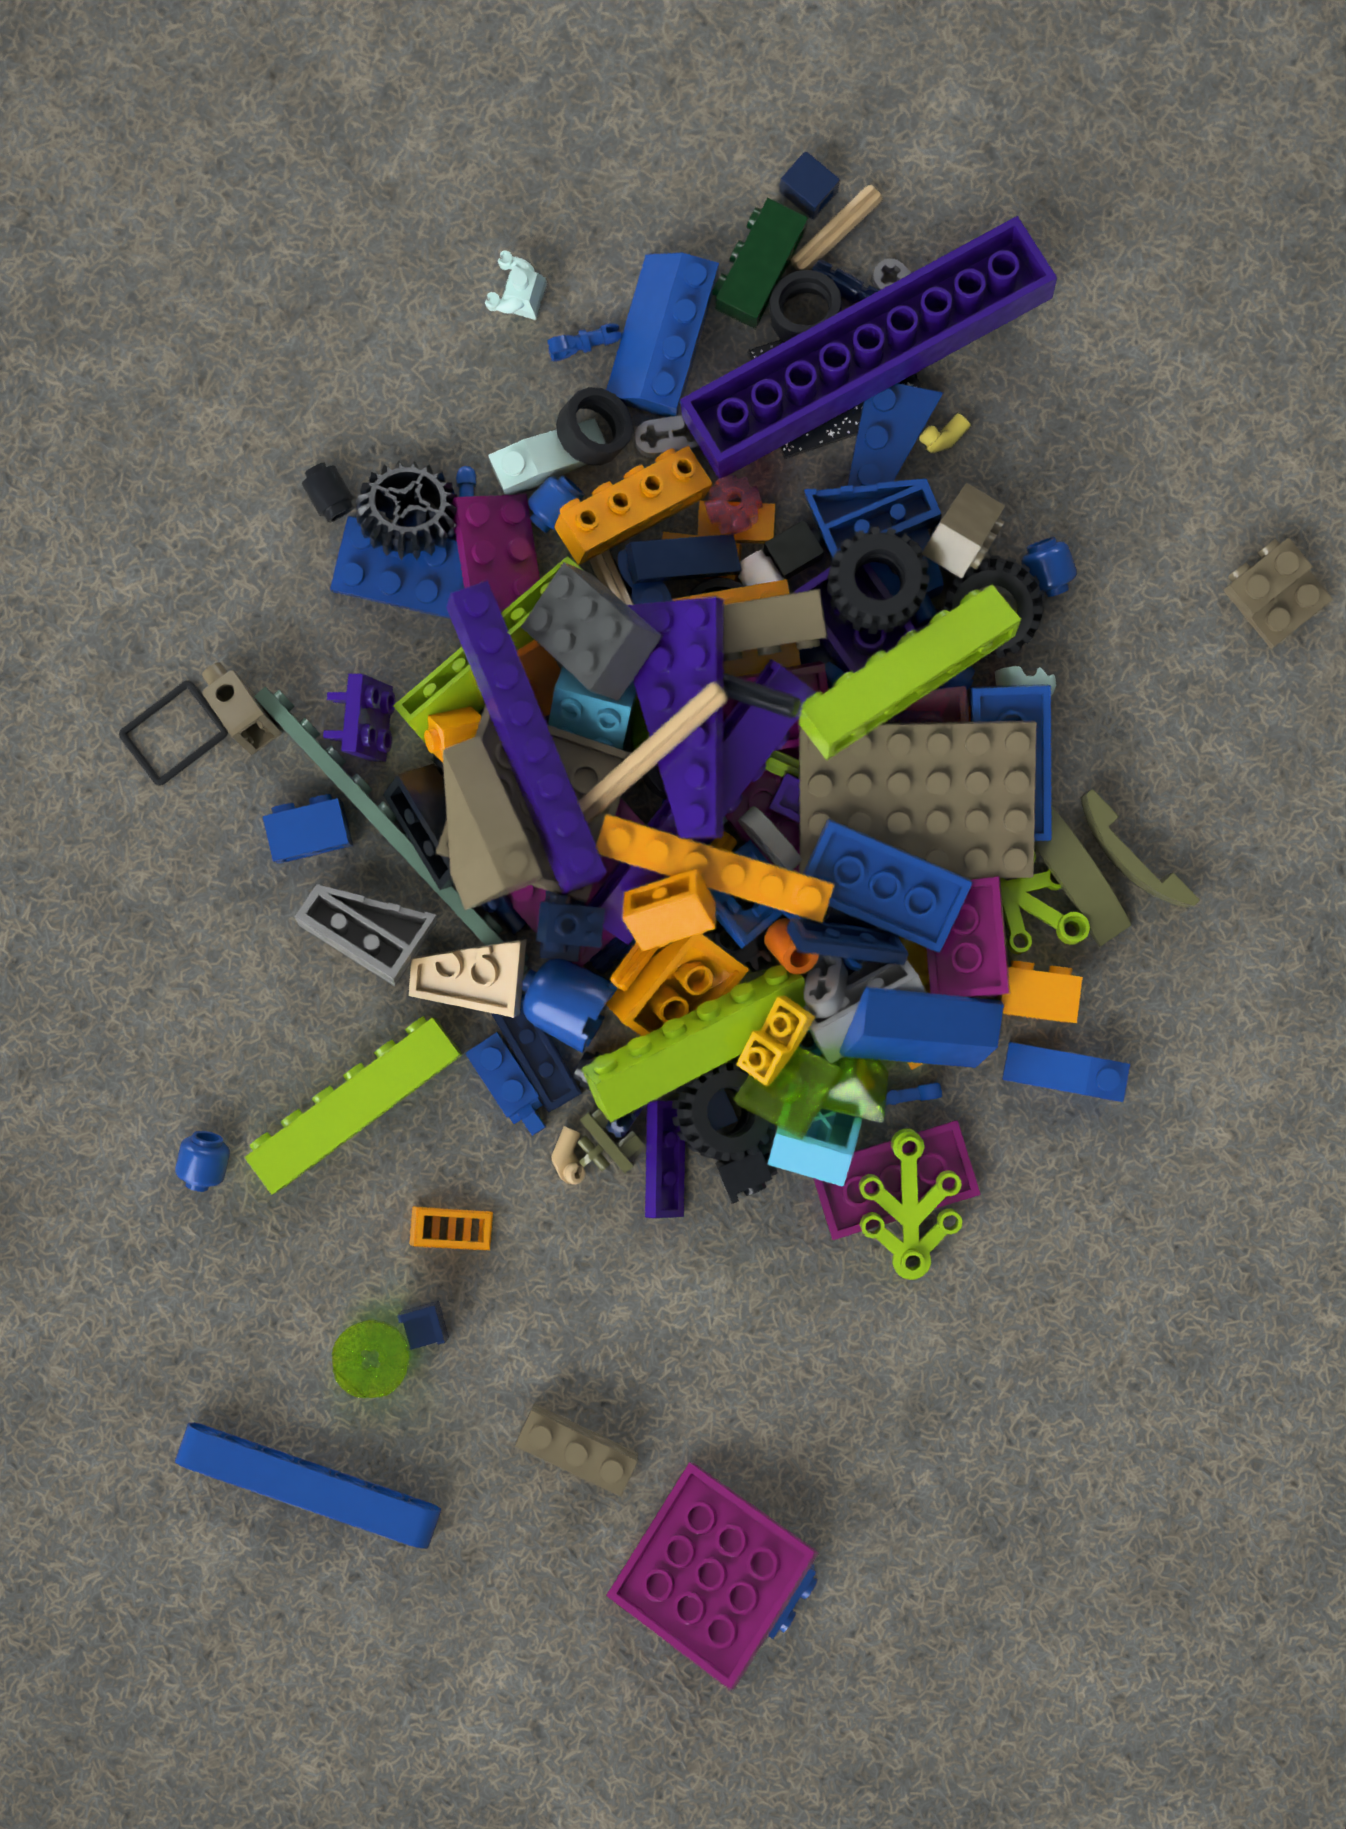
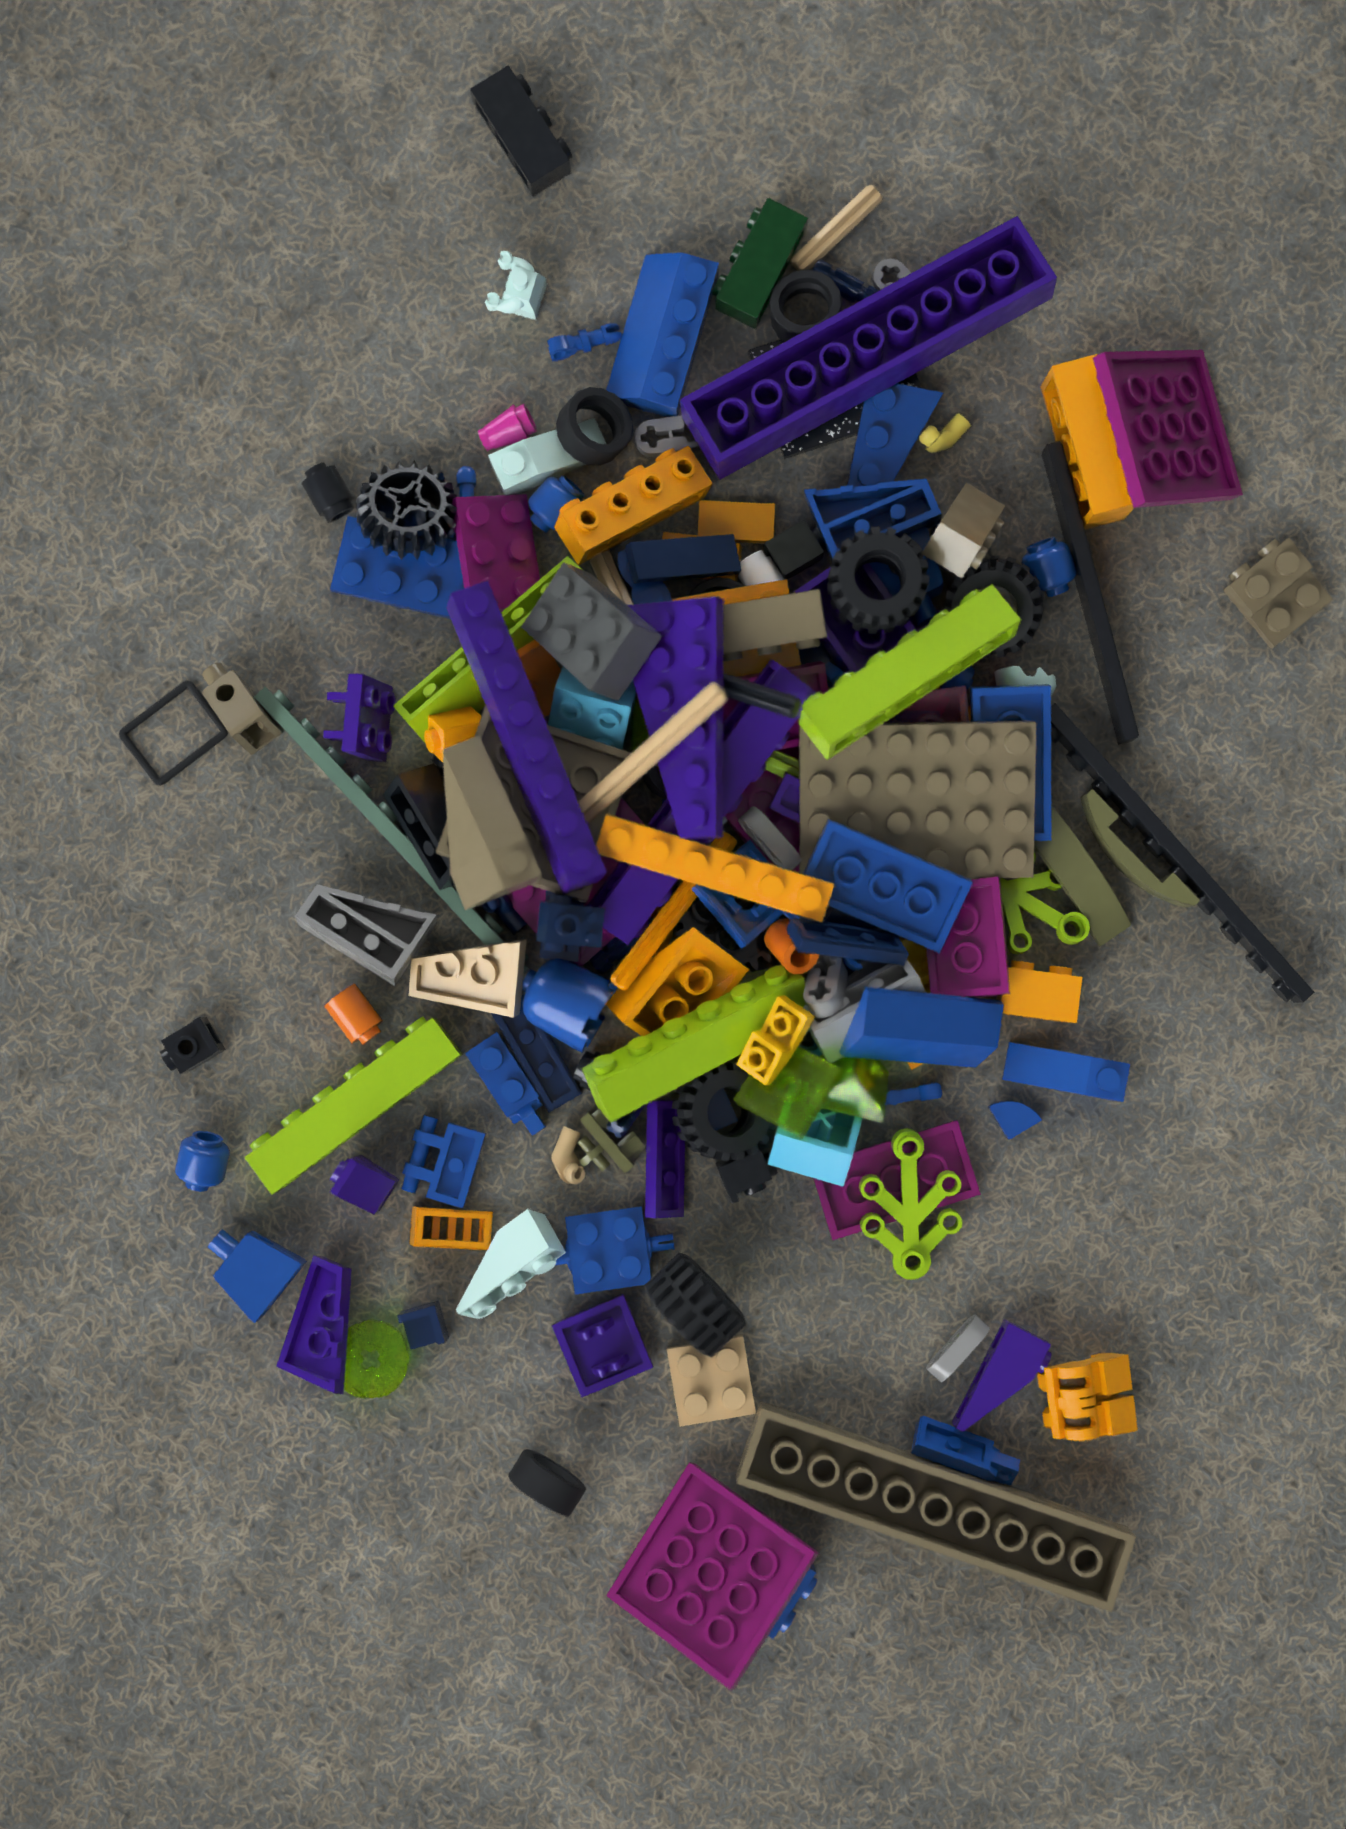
blue beam [175,1422,441,1549] -> none
blue brick [262,794,353,864] -> none
dark tan brick [515,1404,639,1497] -> none
light orange brick [622,869,716,951] -> none
clear pink brick [704,475,763,534] -> none
dark blue panel [779,152,840,220] -> none
none -> black brick [160,1017,226,1074]
none -> blue torso [208,1229,307,1323]
none -> dark purple wing [276,1255,352,1394]
none -> orange brick [324,984,383,1045]
none -> dark purple slope [330,1155,400,1215]
none -> blue plate [401,1115,486,1208]
none -> light aqua slope [456,1209,566,1319]
none -> black brick [470,65,573,197]
none -> dark pink cone [478,404,537,451]
none -> black tyre [508,1449,586,1516]
none -> dark purple plate [552,1294,653,1398]
none -> blue plate [555,1206,675,1294]
none -> black tyre [645,1252,747,1357]
none -> tan plate [667,1335,756,1427]
none -> dark tan brick [735,1401,1137,1612]
none -> blue hinge [911,1416,1020,1485]
none -> light grey beam [926,1314,990,1382]
none -> dark purple slope [952,1319,1052,1432]
none -> blue tile [988,1101,1042,1140]
none -> light orange hips [1037,1352,1138,1441]
none -> light orange brick [1040,354,1134,530]
none -> black tile [1041,441,1139,745]
none -> black plate [1051,703,1315,1003]
none -> magenta plate [1093,350,1243,508]

